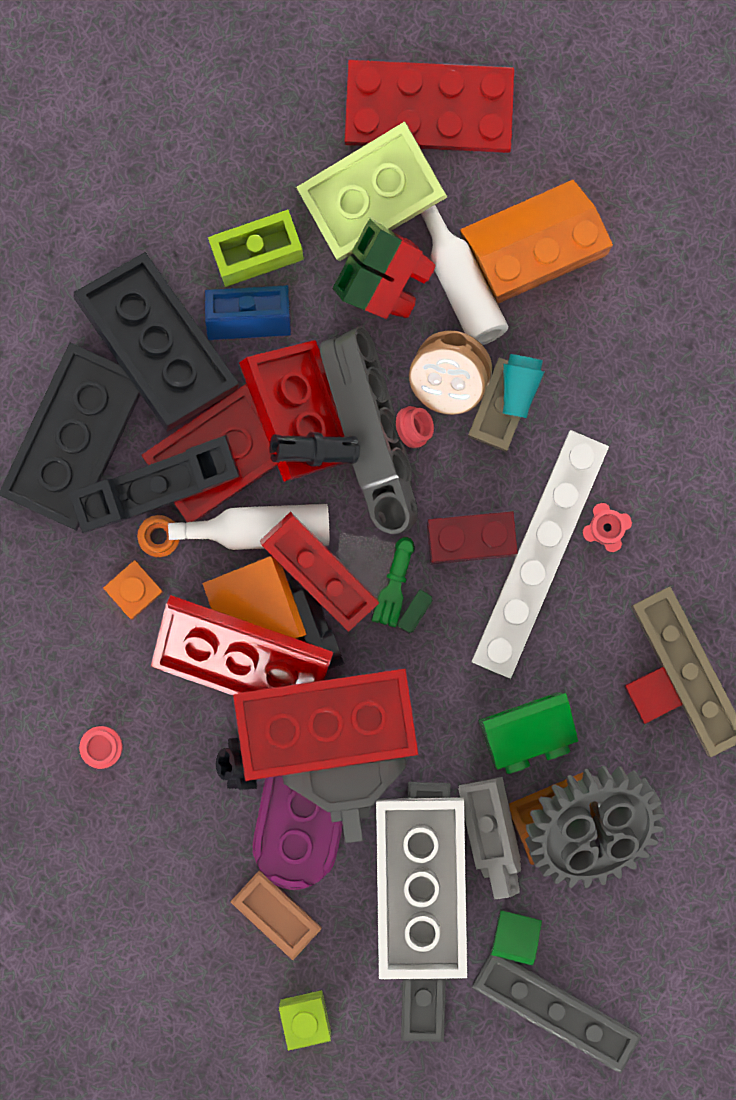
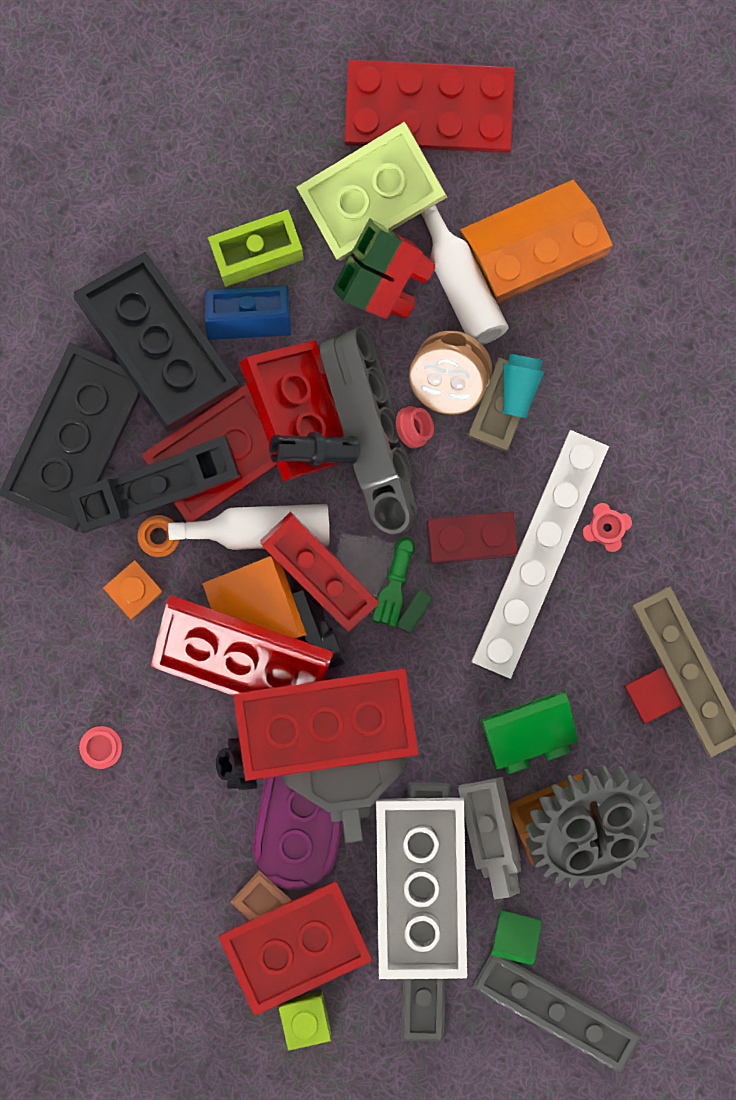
none -> red plate [218,880,373,1016]

